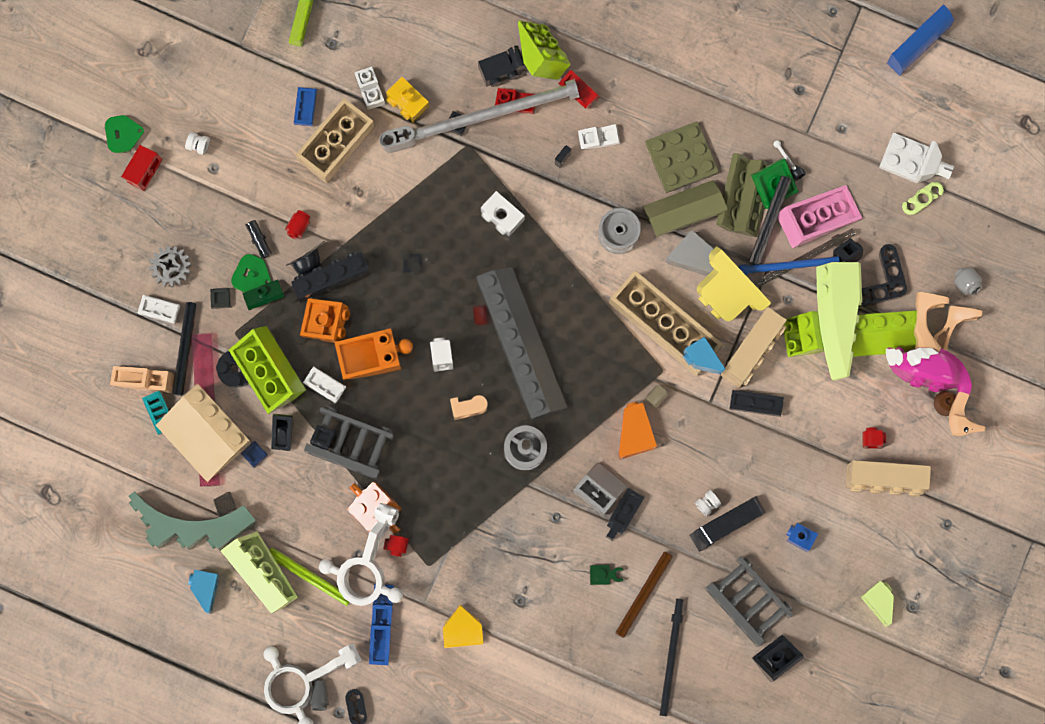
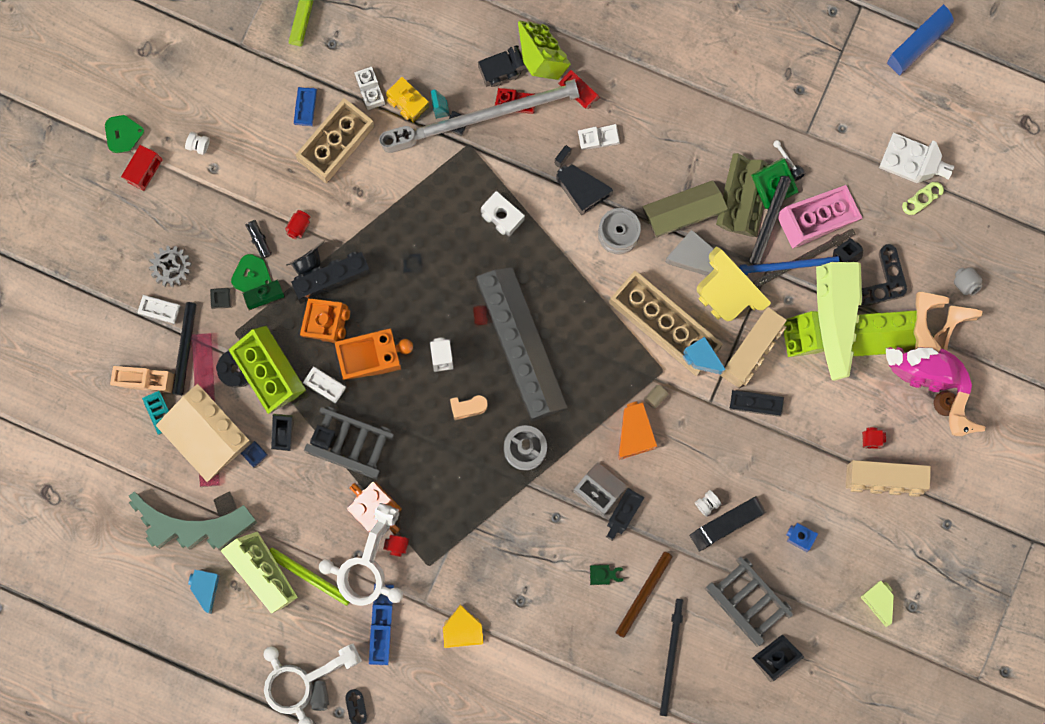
olive plate [645,121,719,194] -> none
none -> teal slope [431,89,450,119]
none -> black slope [556,164,613,215]

